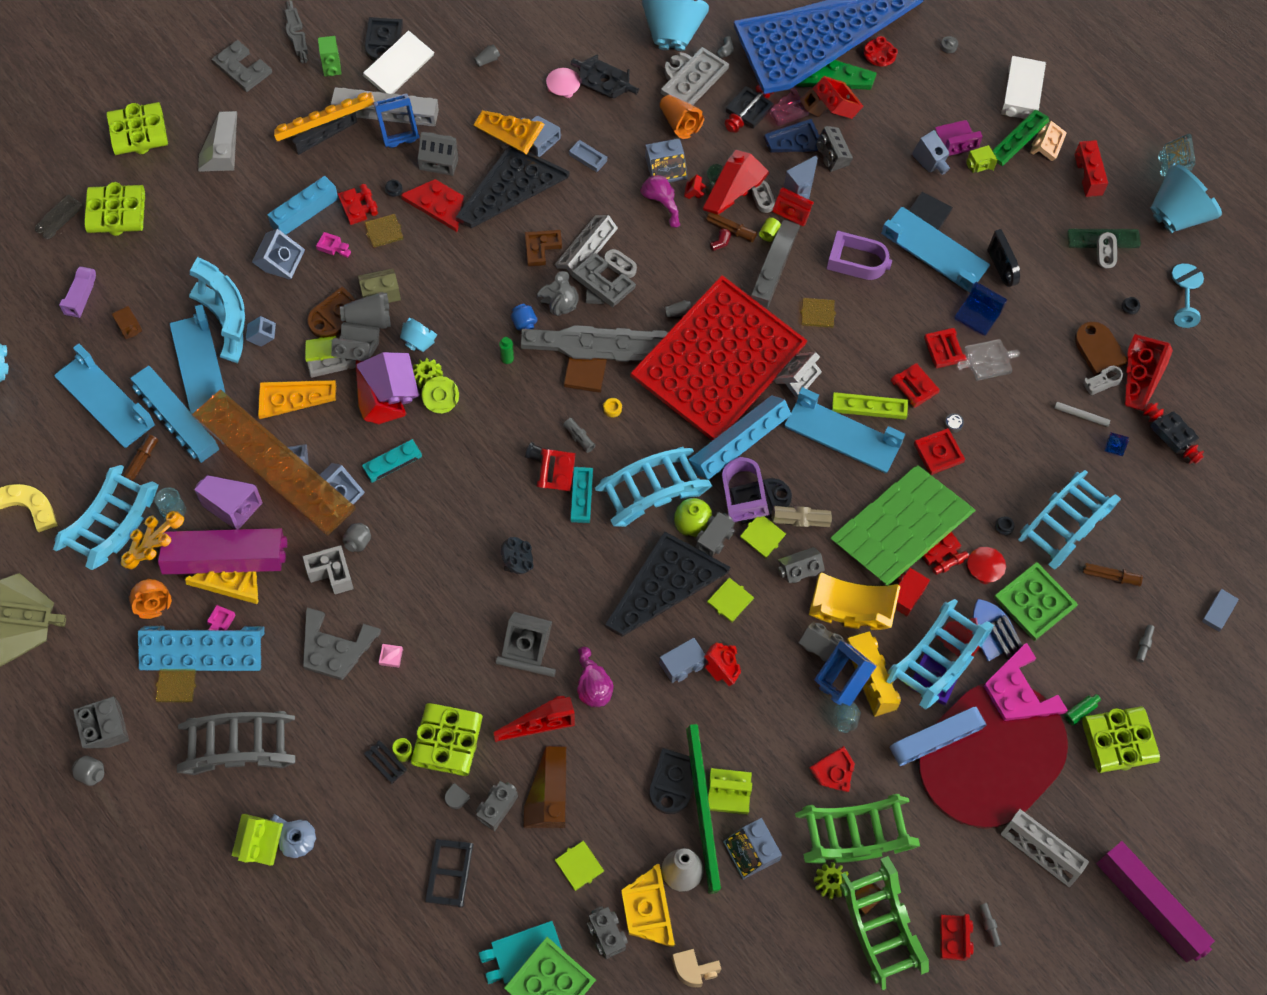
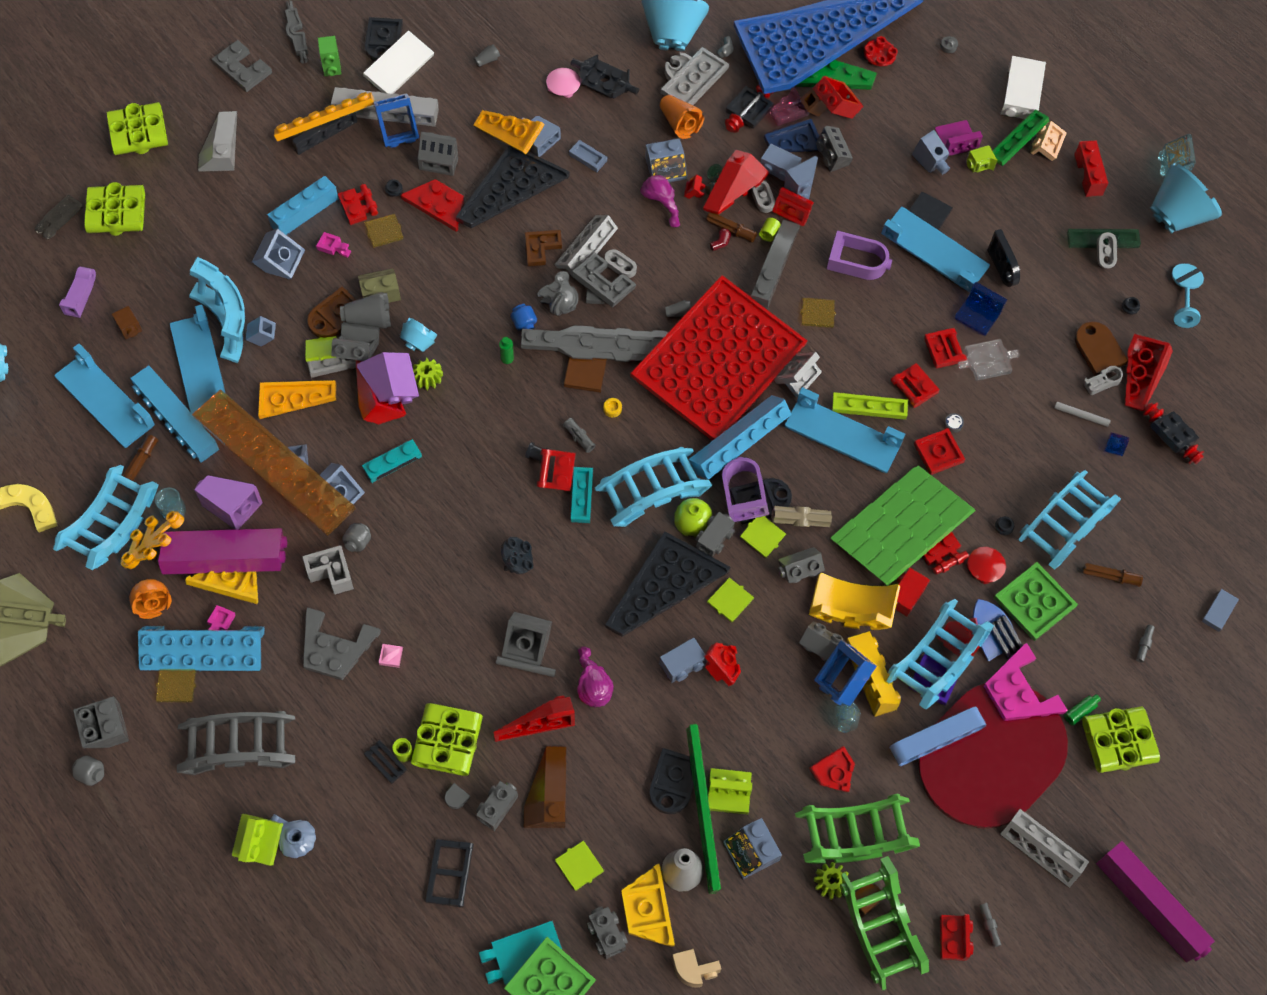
lime tile [421,376,459,414] -> none
none -> sand blue brick [760,144,802,181]

